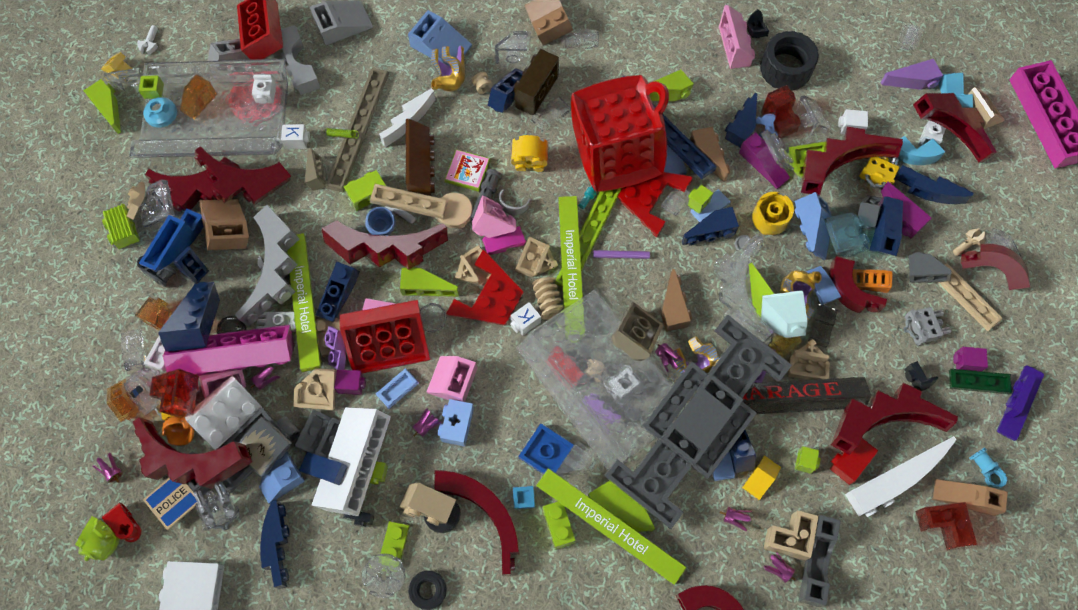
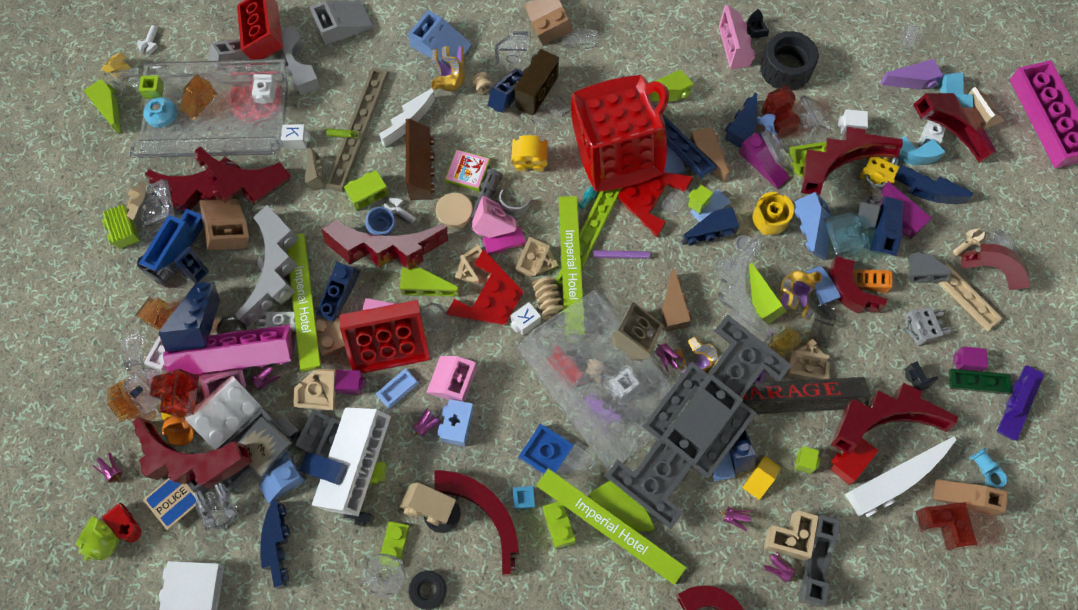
medium lavender slope [325,326,346,370] -> none
tan tile [370,184,447,219] -> none
light aqua slope [761,291,807,338] -> none

